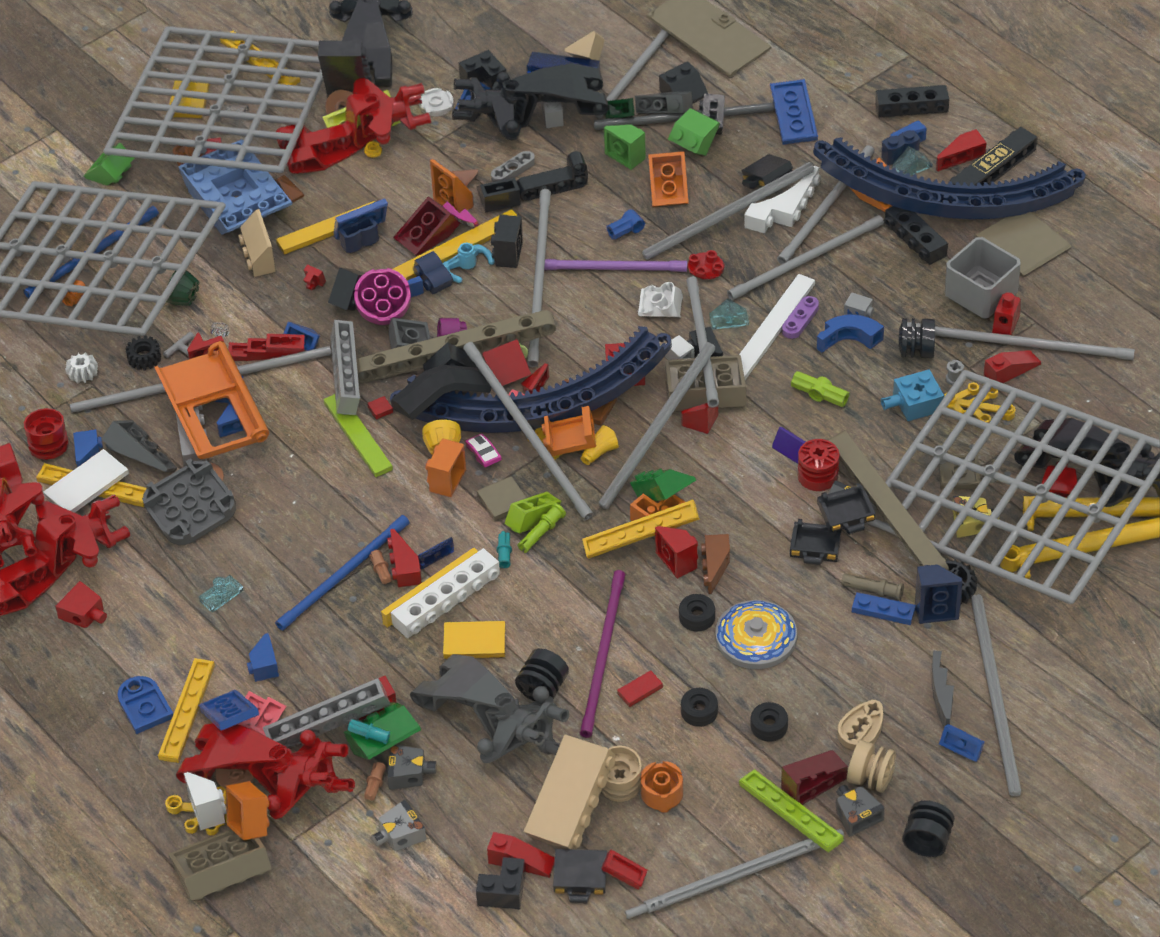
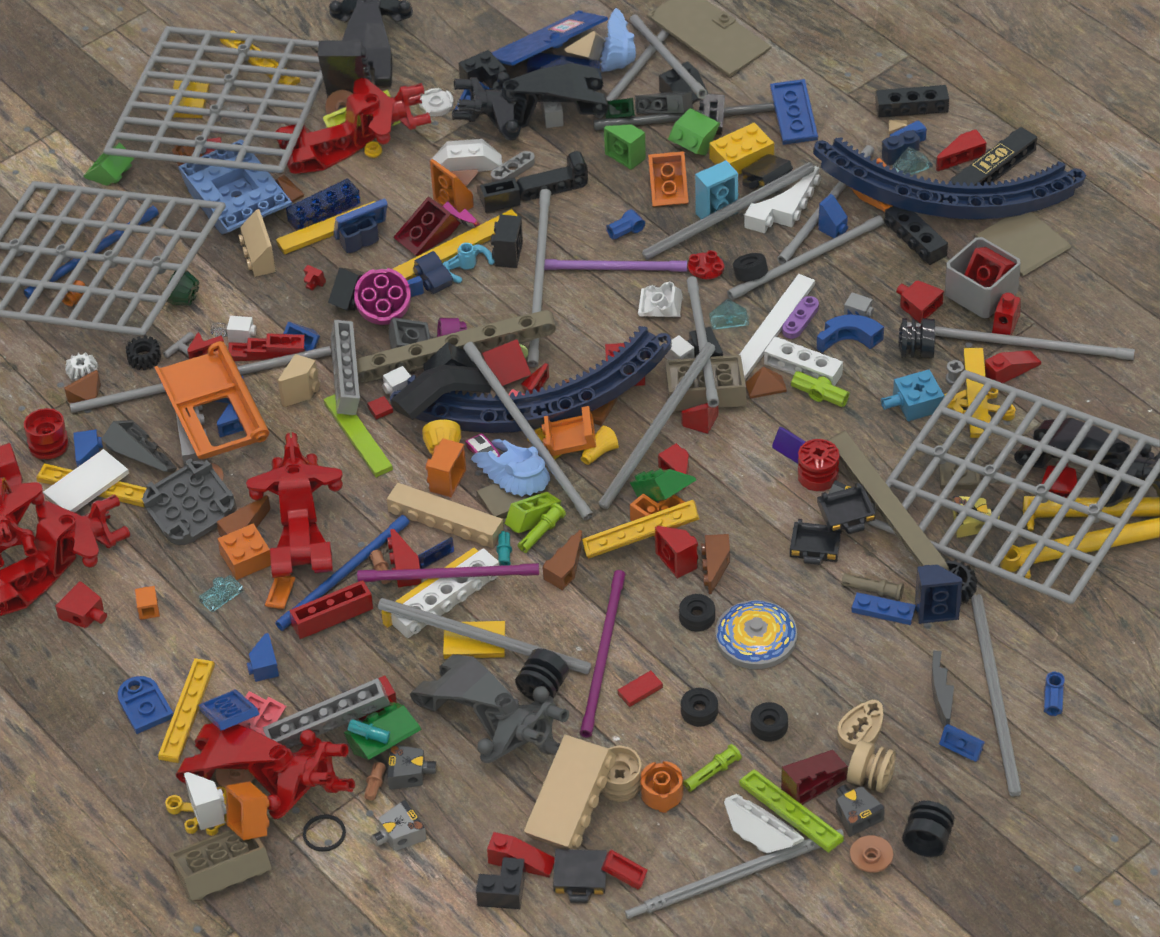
none -> dark orange slope [64,370,101,403]
none -> orange brick [135,586,160,620]
none -> dark orange slope [217,495,271,537]
none -> orange piece [217,523,271,580]
none -> white brick [227,316,256,343]
none -> red piece [246,432,343,578]
none -> orange tile [265,576,295,610]
none -> tan slope [278,354,320,407]
none -> clear blue brick [286,178,360,231]
none -> red brick [289,580,373,639]
none -> black piece [303,814,346,852]
none -> magenta piece [357,563,539,582]
none -> light grey axle [378,598,591,674]
none -> white brick [382,366,411,396]
none -> tan brick [387,483,504,548]
none -> white wedge [432,139,502,172]
none -> light blue piece [471,439,550,497]
none -> blue door [492,10,608,66]
none -> dark orange slope [542,530,583,591]
none -> light blue piece [600,8,636,72]
none -> light grey piece [629,15,707,99]
none -> red slope [658,443,689,490]
none -> lime pin [683,744,742,792]
none -> medium azure brick [695,160,738,219]
none -> yellow brick [709,123,774,175]
none -> white wedge [724,794,804,853]
none -> black tyre [733,253,768,281]
none -> dark orange slope [745,366,787,399]
none -> white brick [764,336,843,386]
none -> blue slope [818,194,848,238]
none -> nougat dish [850,835,893,873]
none -> tan slope [889,120,907,134]
none -> red torso [896,280,944,323]
none -> red brick [964,247,1016,287]
none -> yellow tile [964,348,990,438]
none -> blue piece [1044,671,1065,716]

